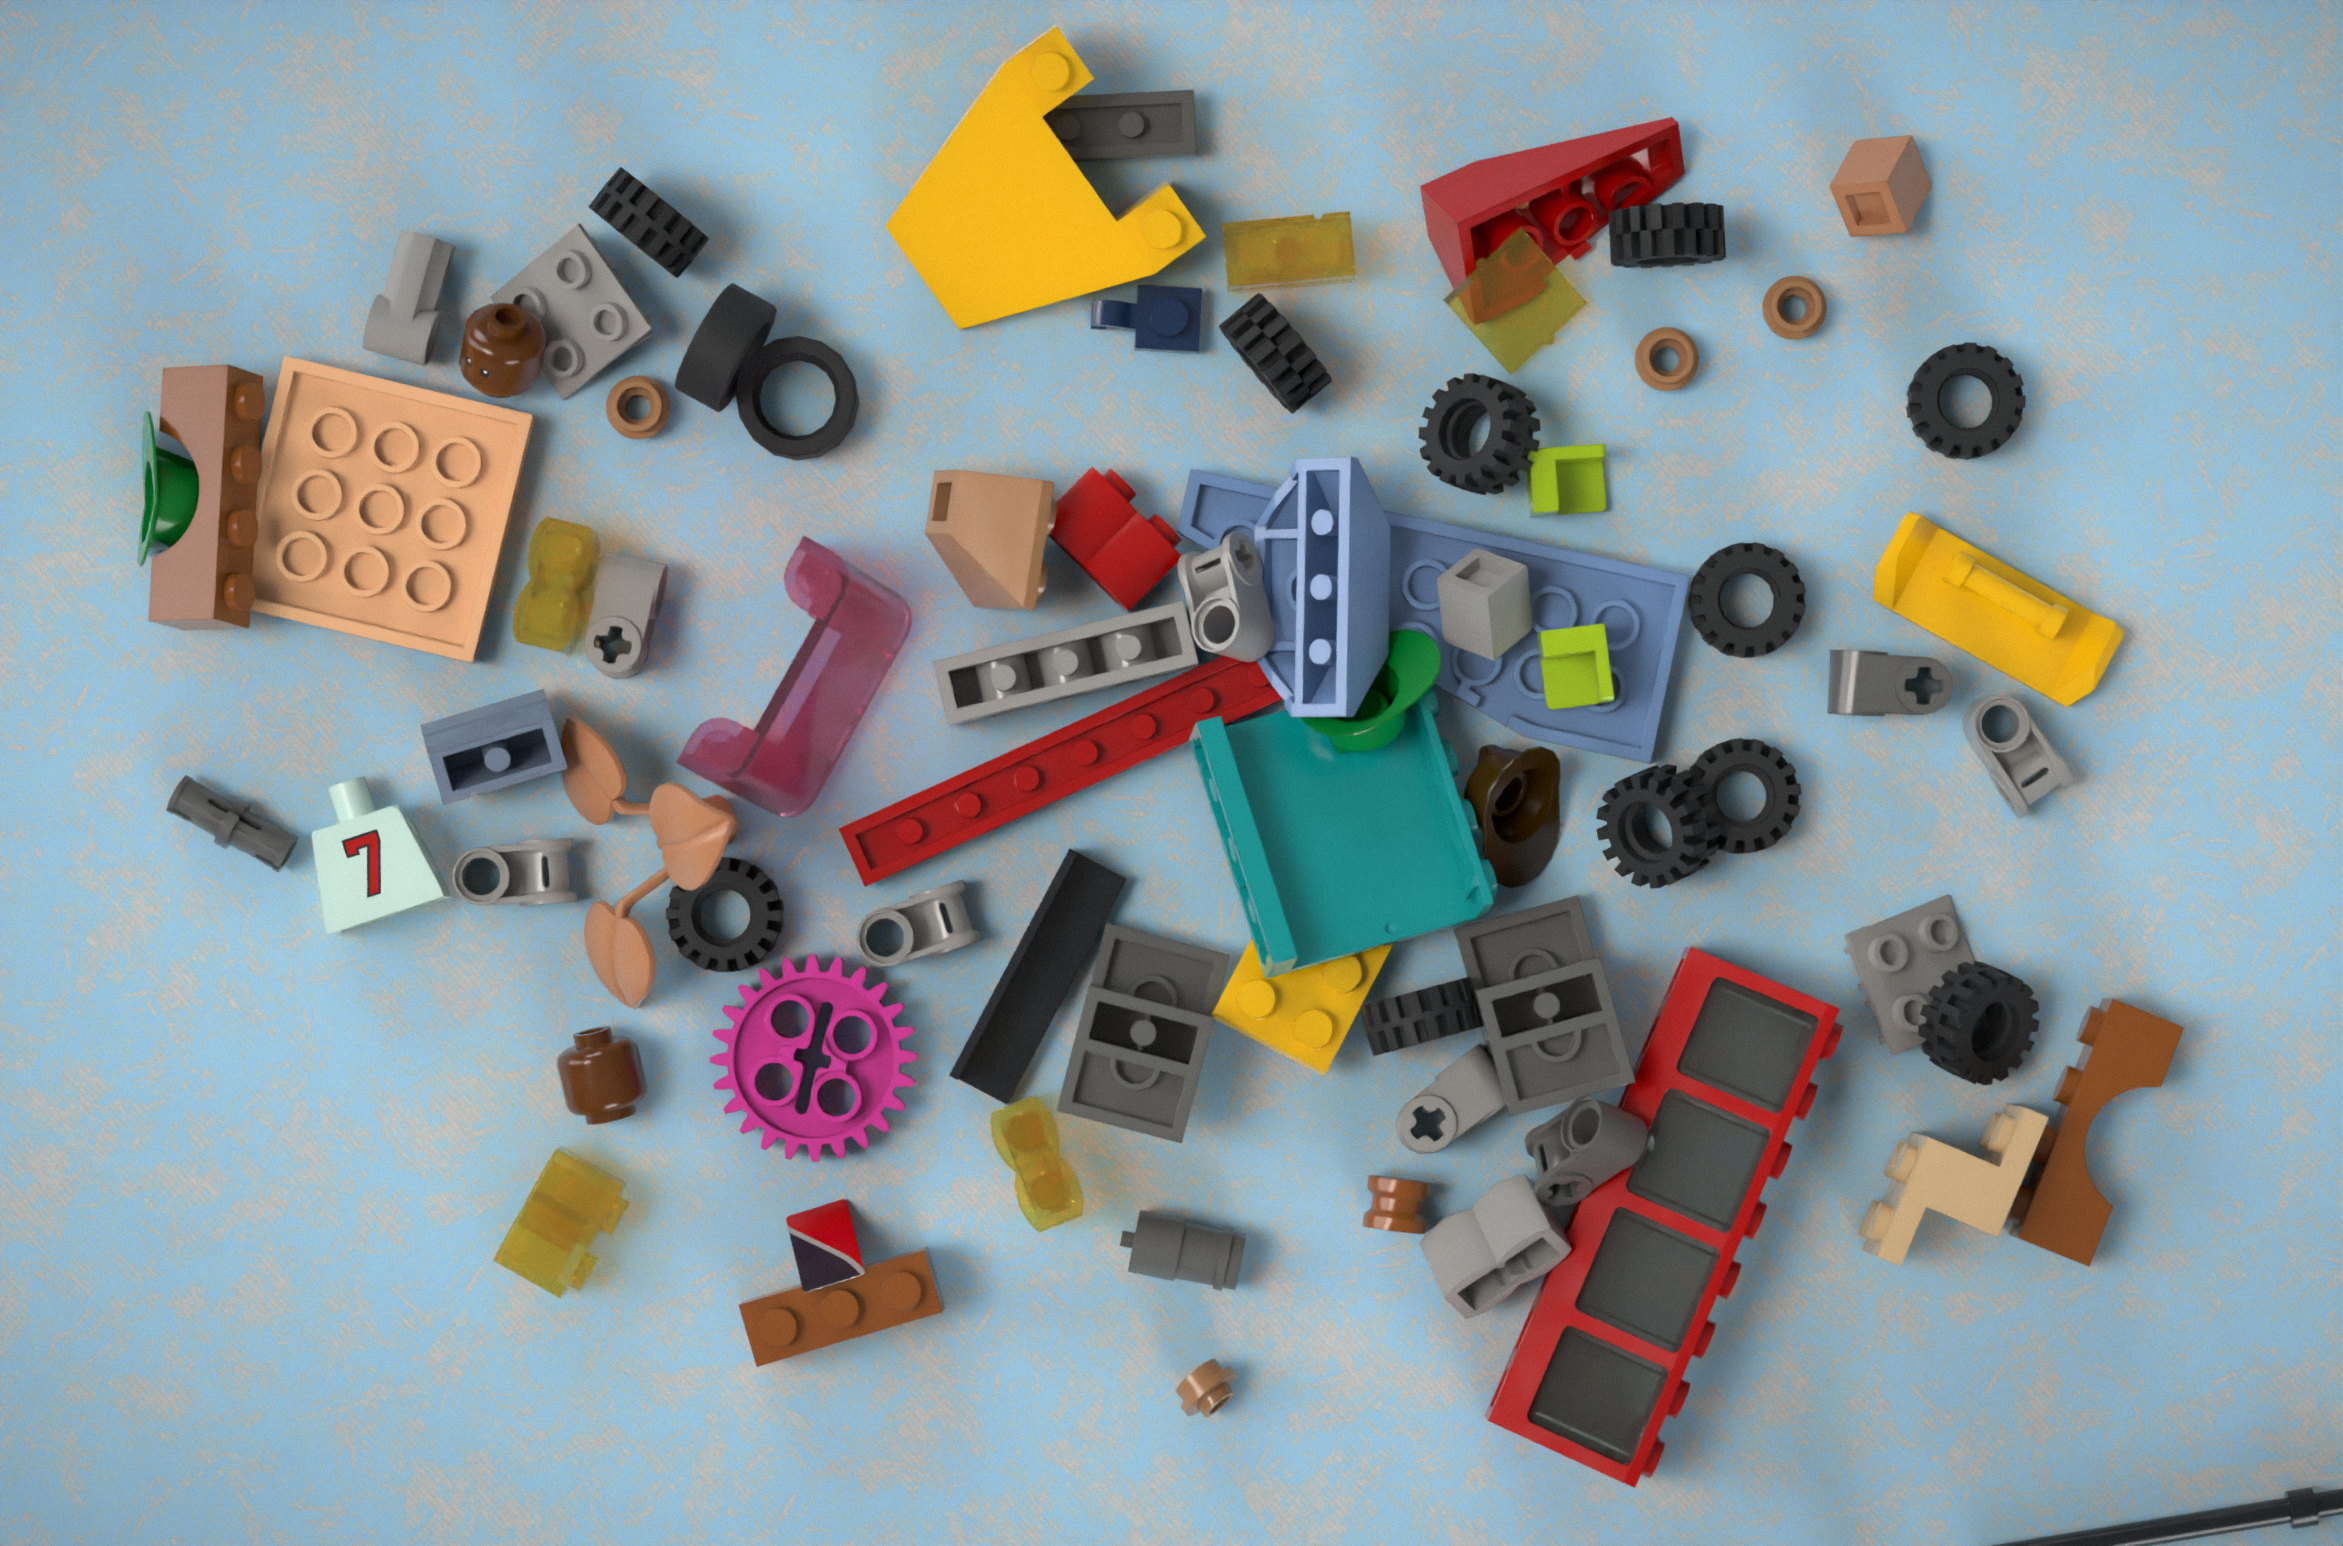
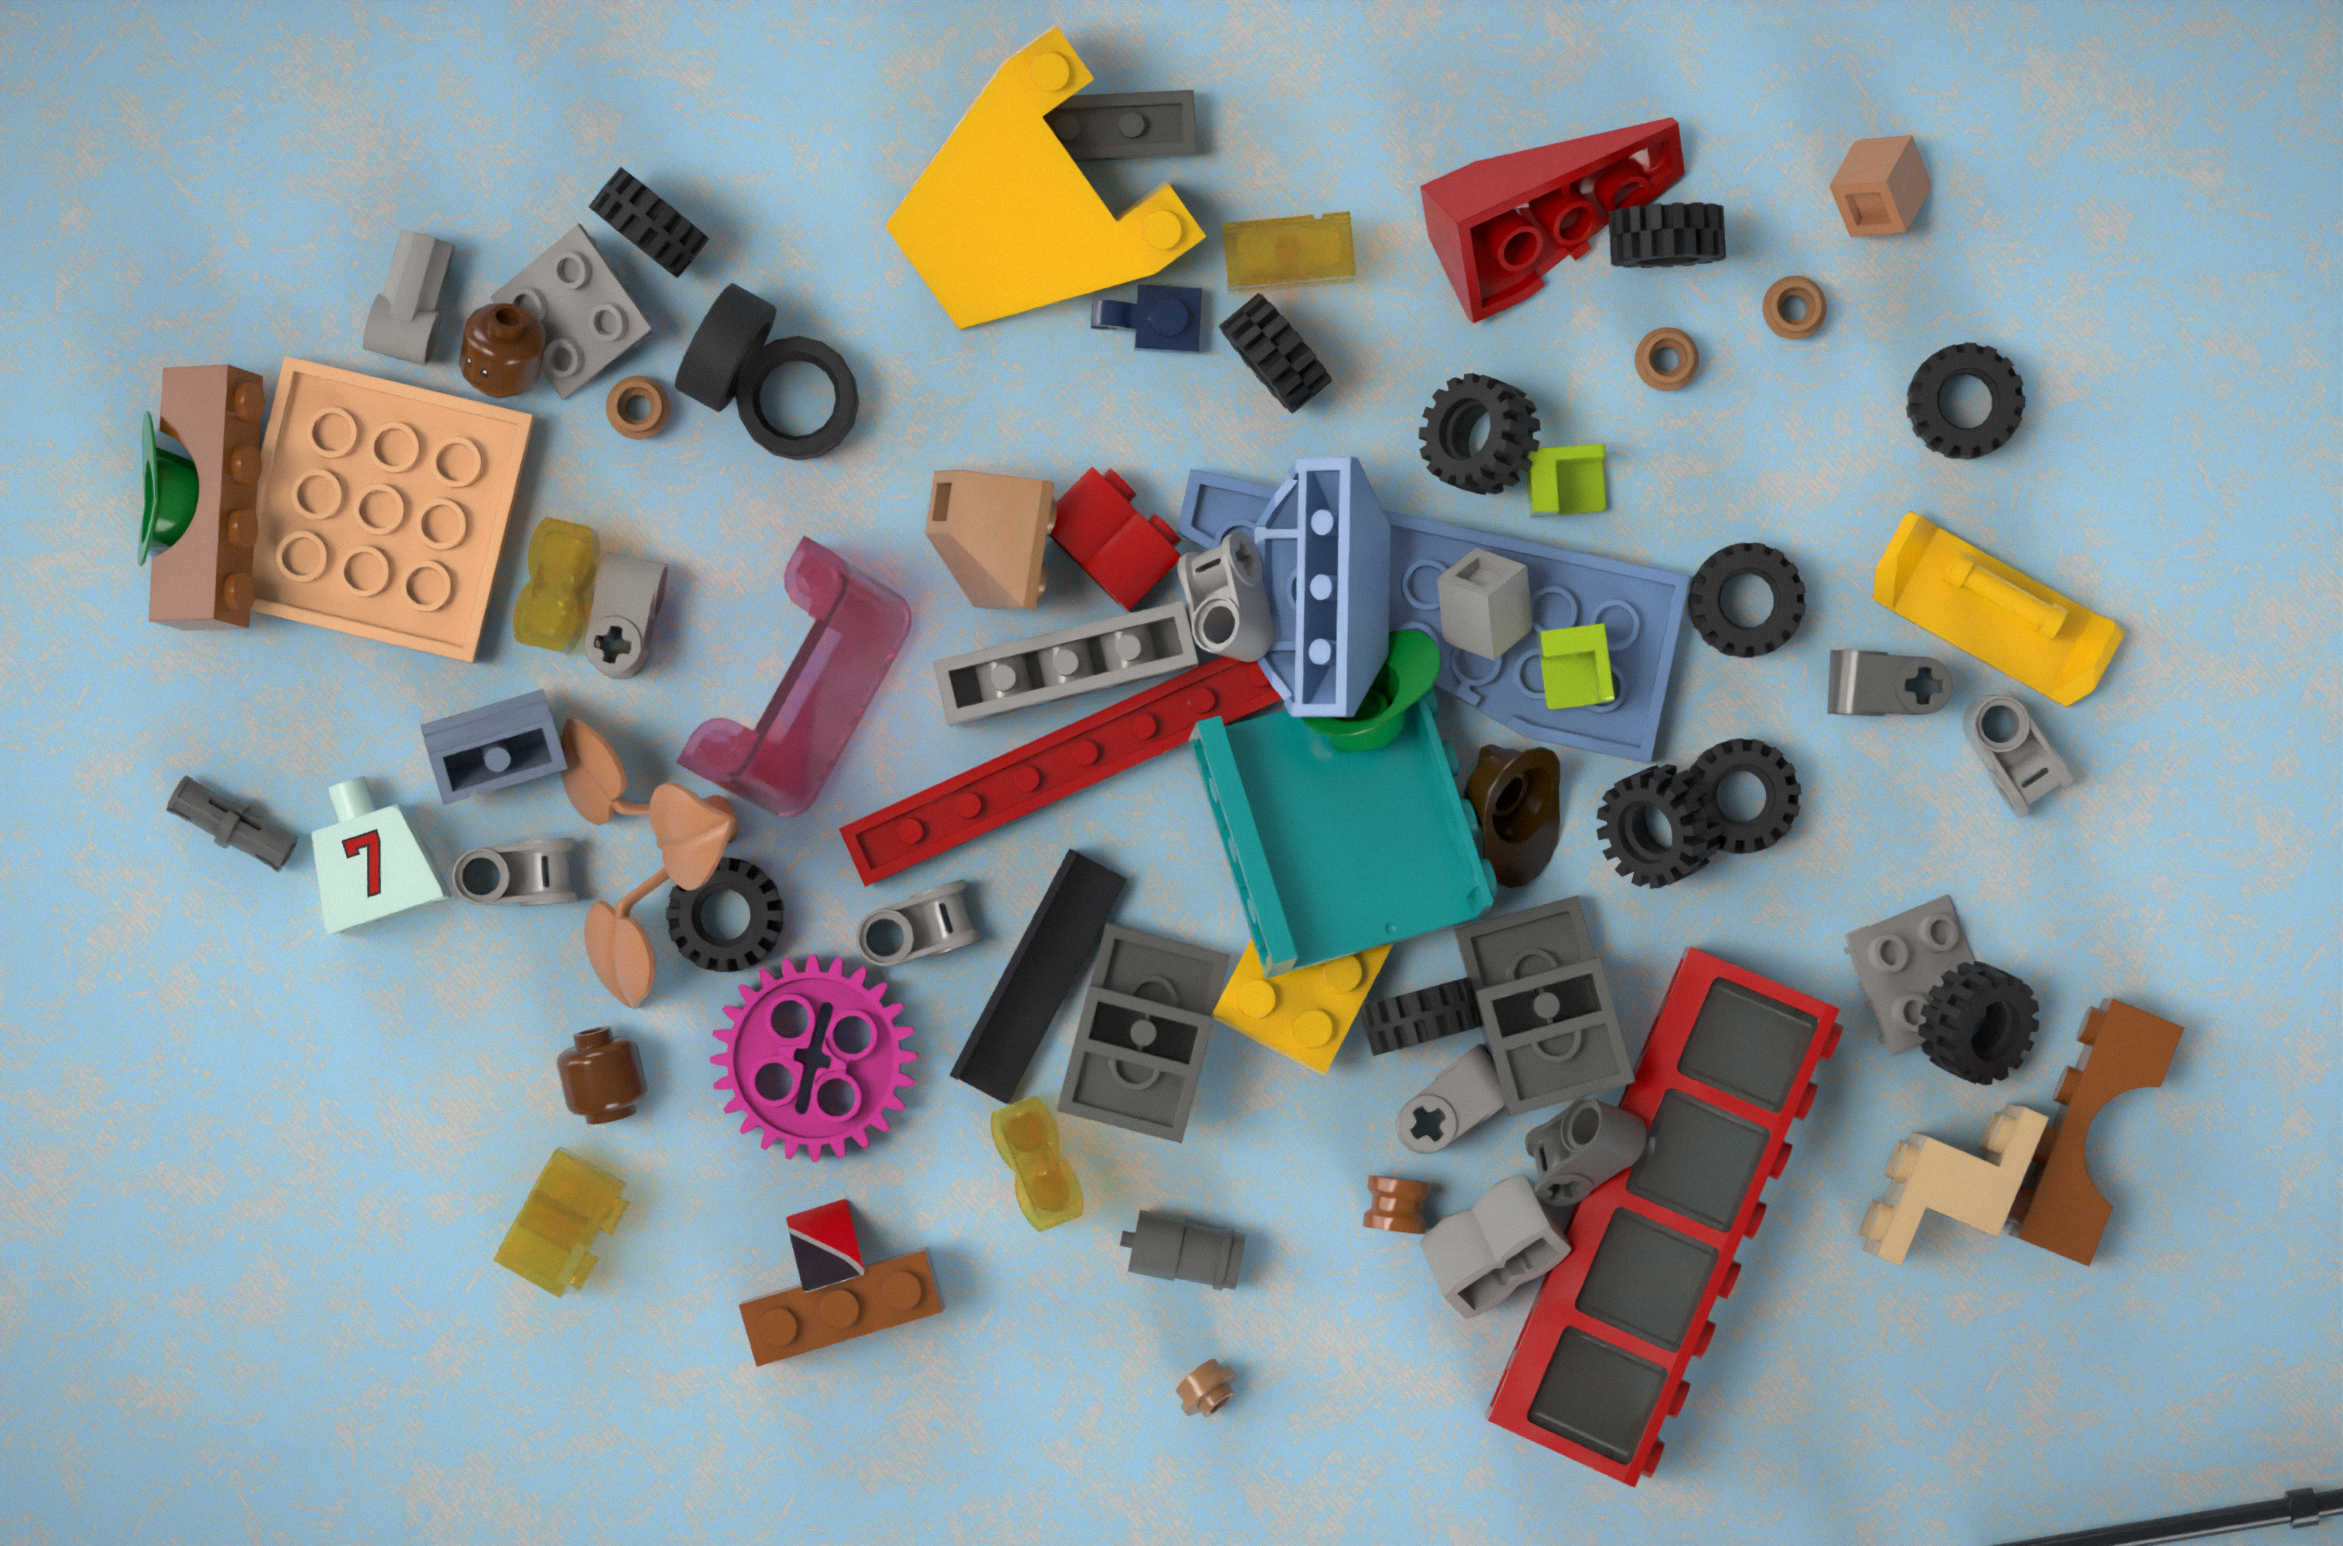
clear yellow piece [1443,227,1587,375] -> none

